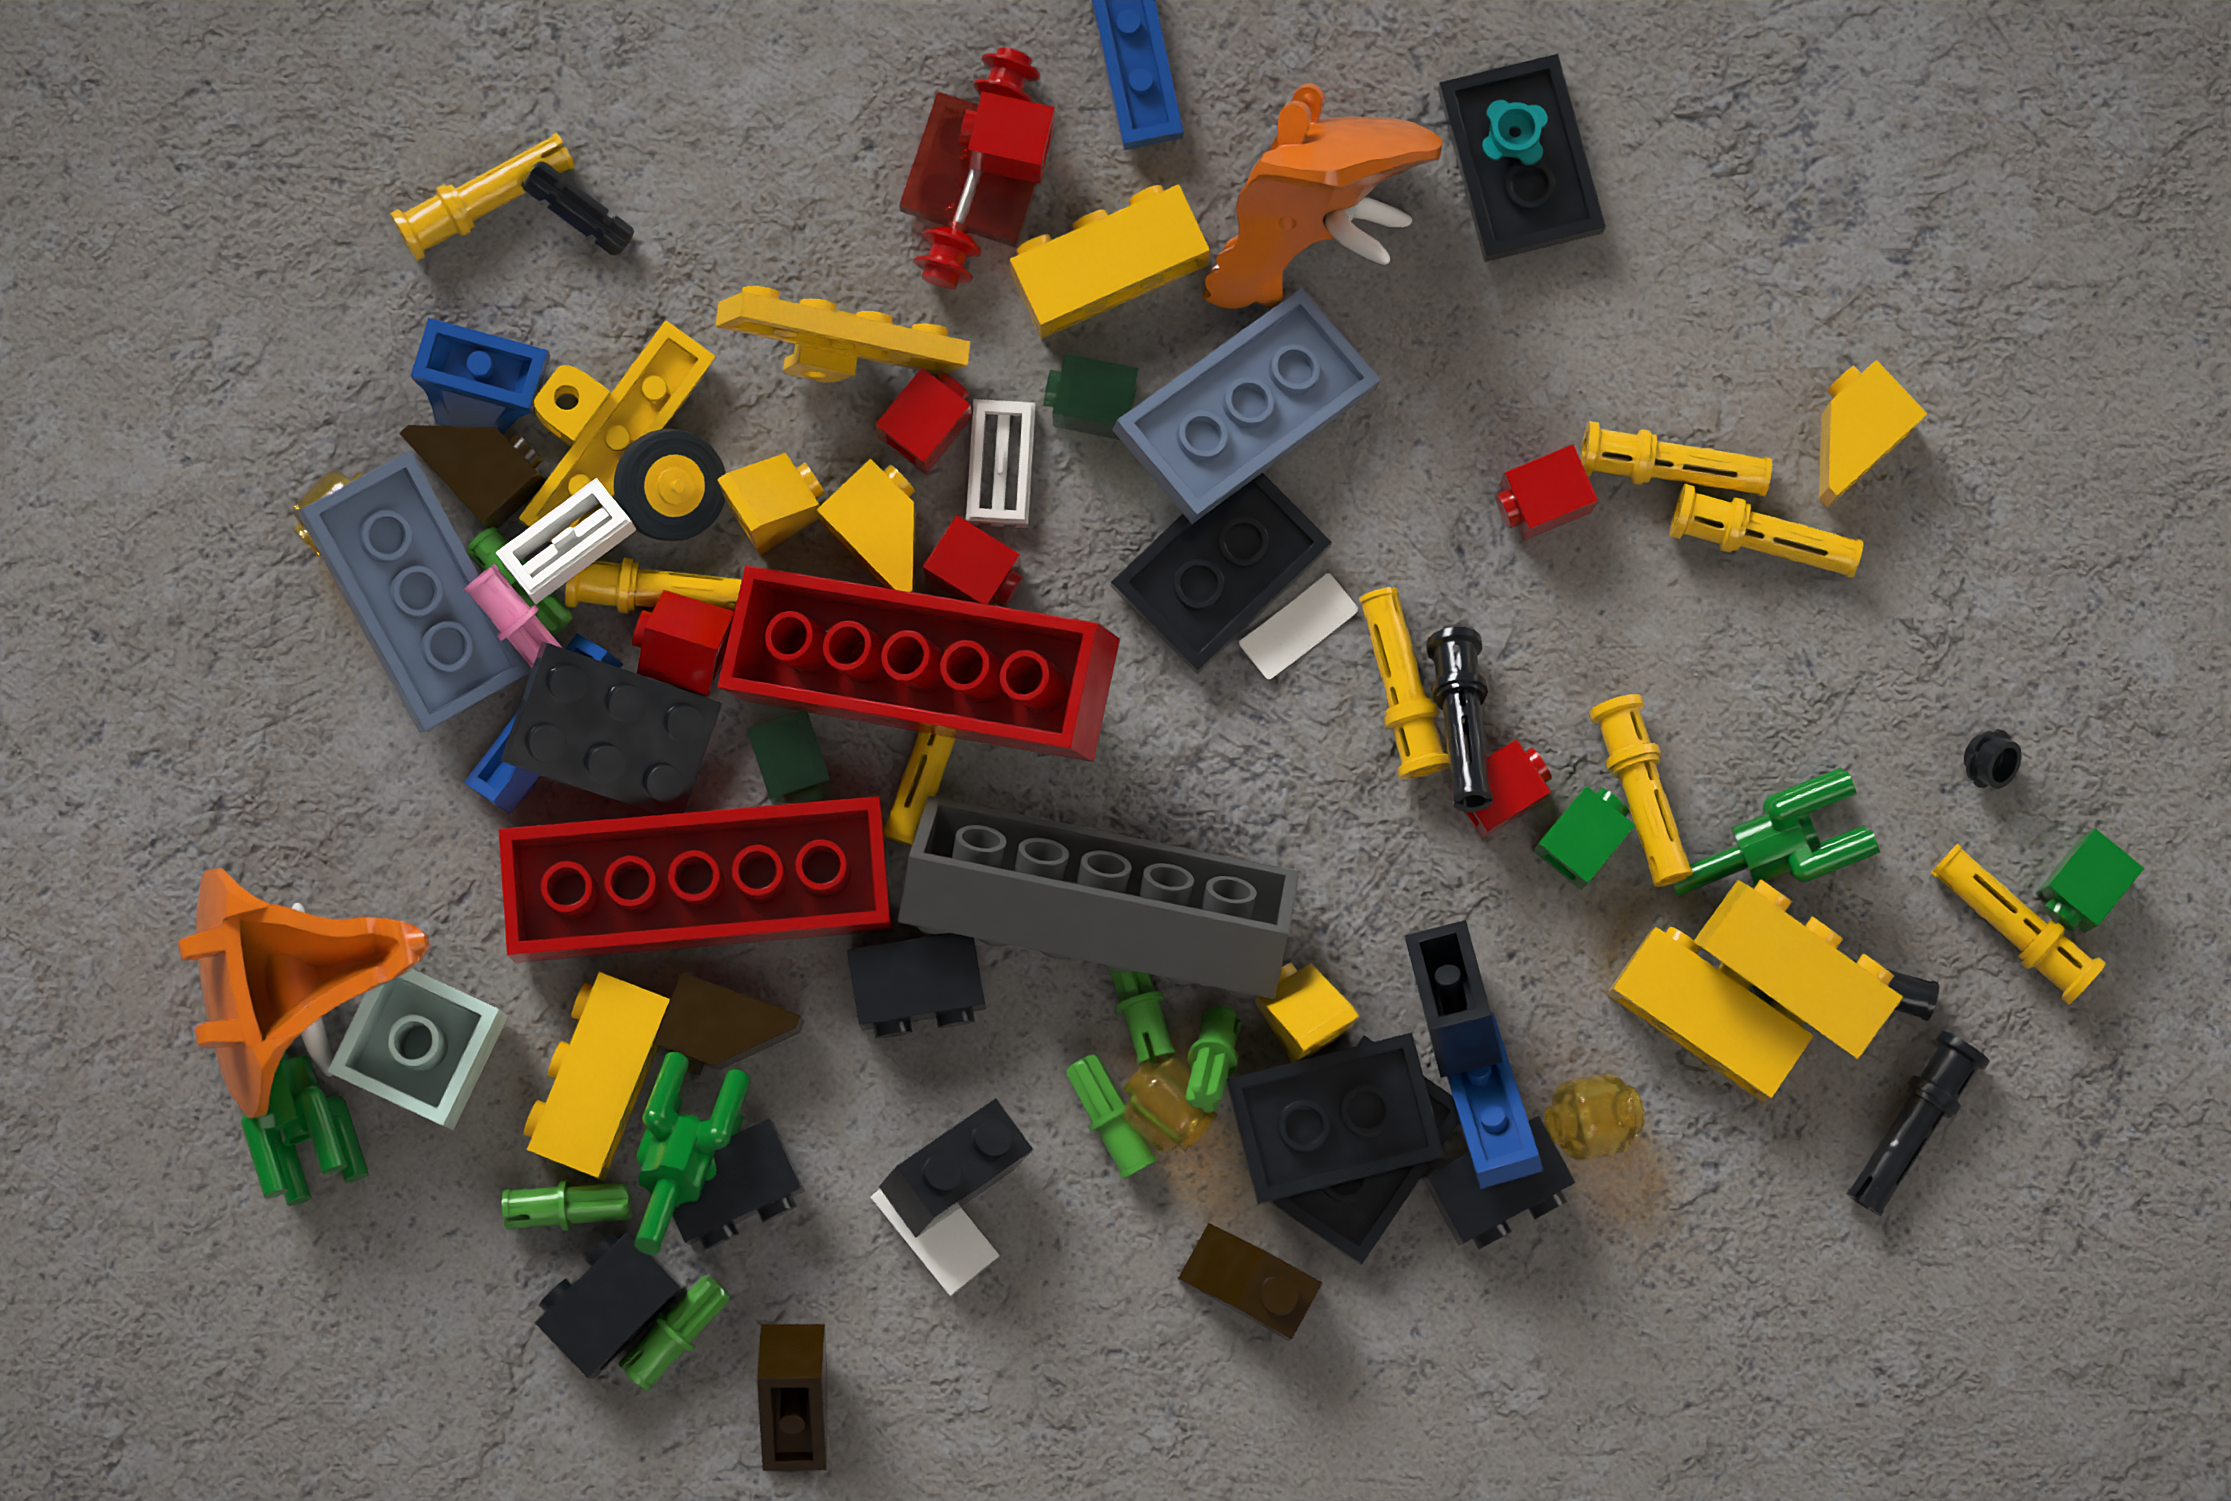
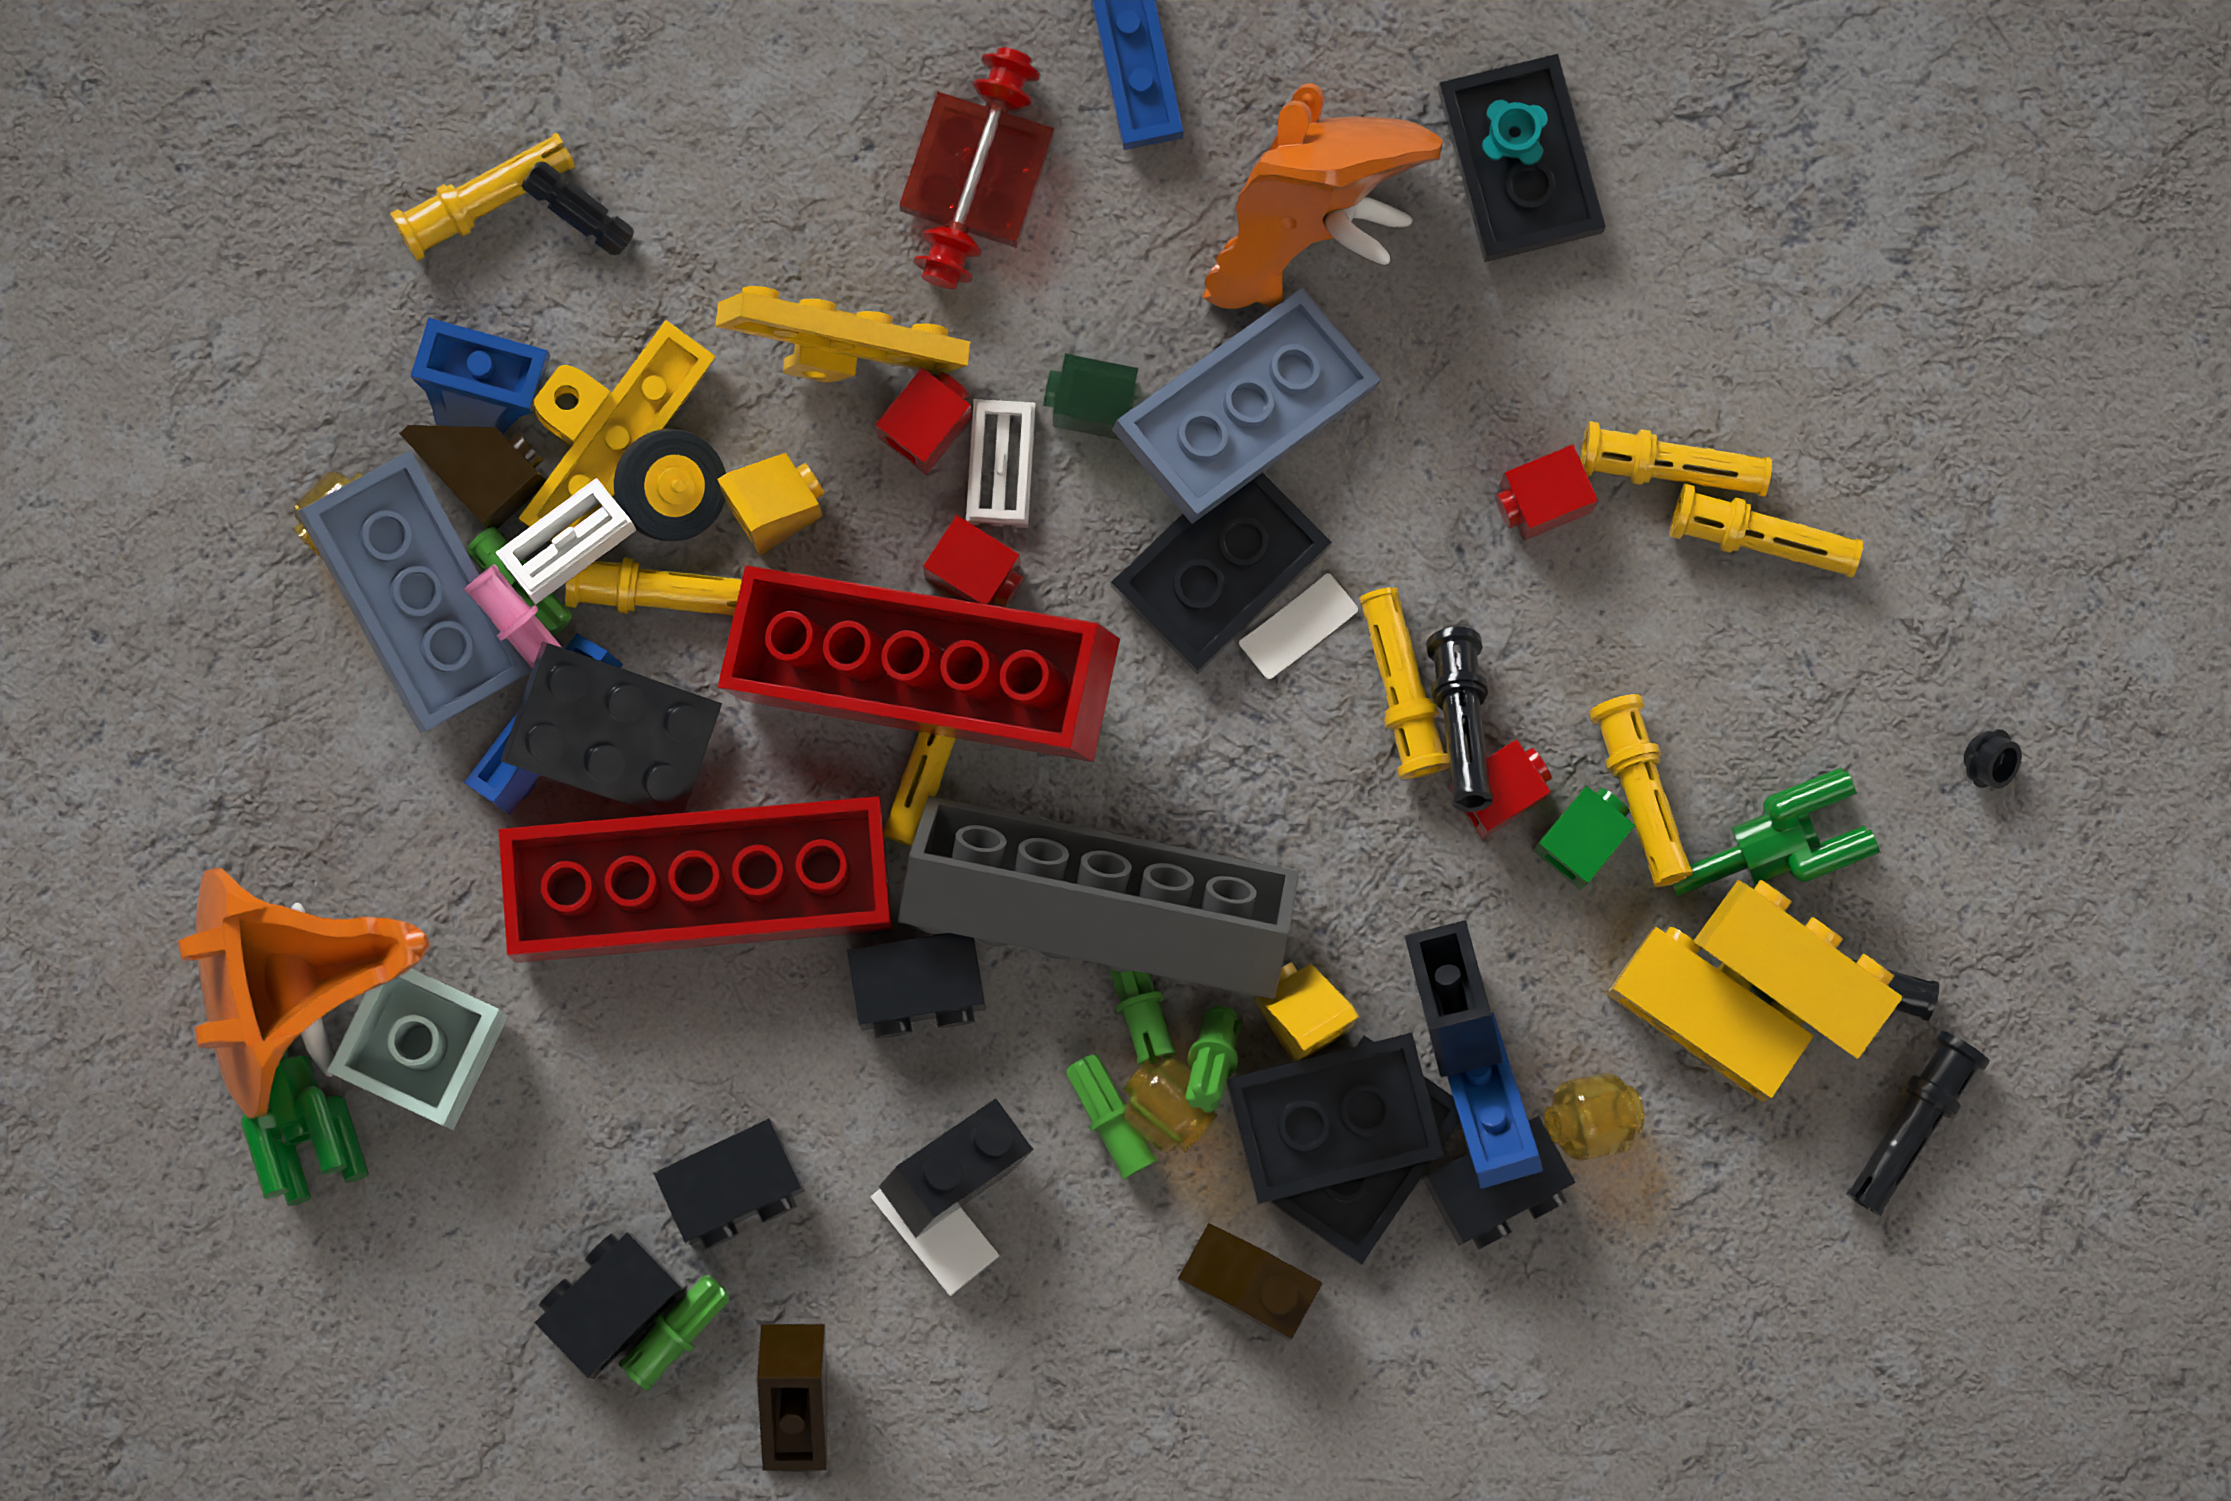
bright green axle [502,1180,632,1231] -> none
yellow brick [523,972,671,1181] -> none
red brick [632,590,734,696] -> none
green plant [635,1052,751,1255] -> none
dark brown slope [654,972,804,1076] -> none
clear green brick [746,709,833,805] -> none
yellow slope [816,458,916,593] -> none
red brick [959,91,1055,184] -> none
yellow brick [1010,184,1210,339] -> none
yellow slope [1819,360,1927,508] -> none
yellow pin [1930,843,2107,1005] -> none
green brick [2036,828,2145,933] -> none

